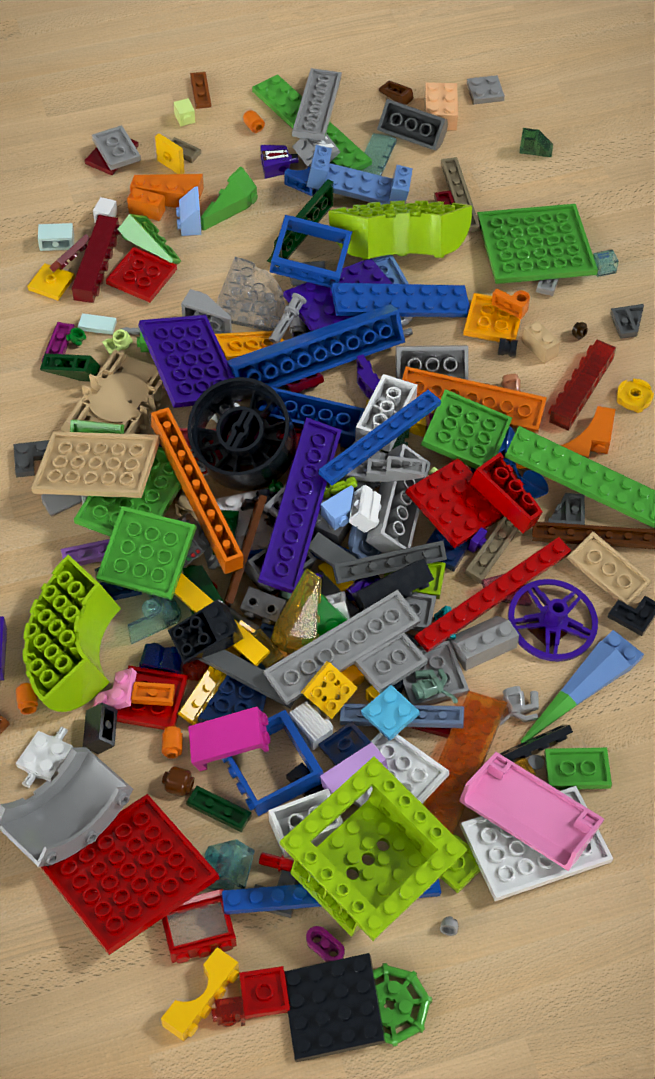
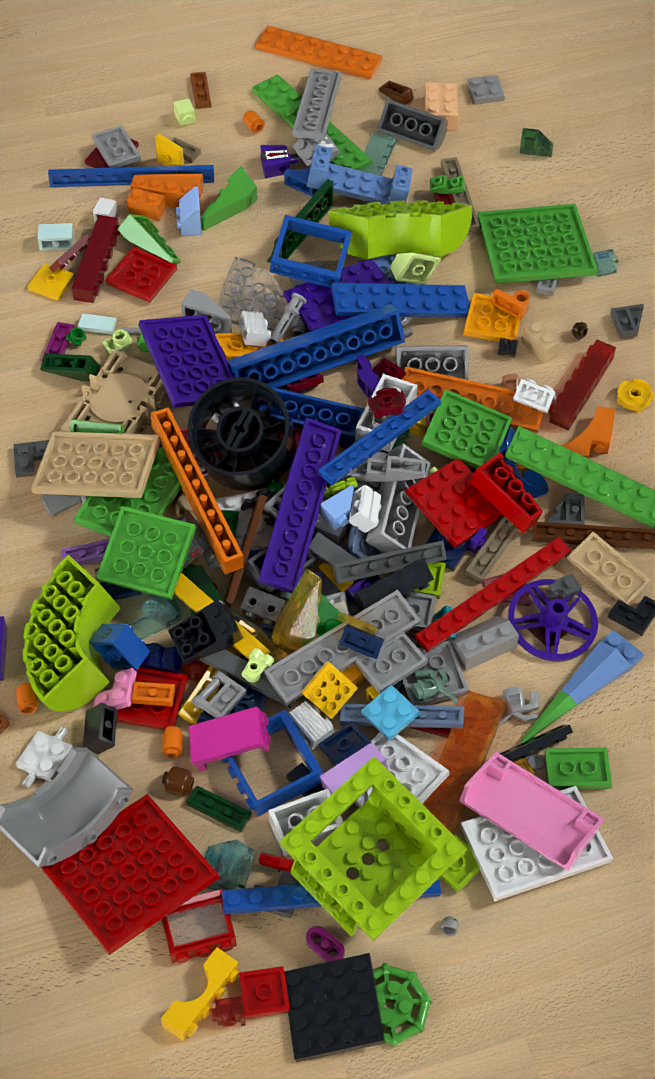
none -> blue plate [48,165,214,187]
none -> blue brick [89,624,150,670]
none -> light grey plate [192,671,246,718]
none -> white brick [239,311,271,347]
none -> yellowish green plate [241,648,274,683]
none -> orange plate [256,25,382,79]
none -> clear yellow tile [337,612,379,635]
none -> dark blue plate [339,624,385,659]
none -> dark red plate [368,388,406,418]
none -> dark red plate [372,358,407,380]
none -> yellowish green slope [390,253,441,285]
none -> bright green slope [430,175,466,194]
none -> white bracket [513,379,556,413]
none -> dark grey plate [546,574,582,599]

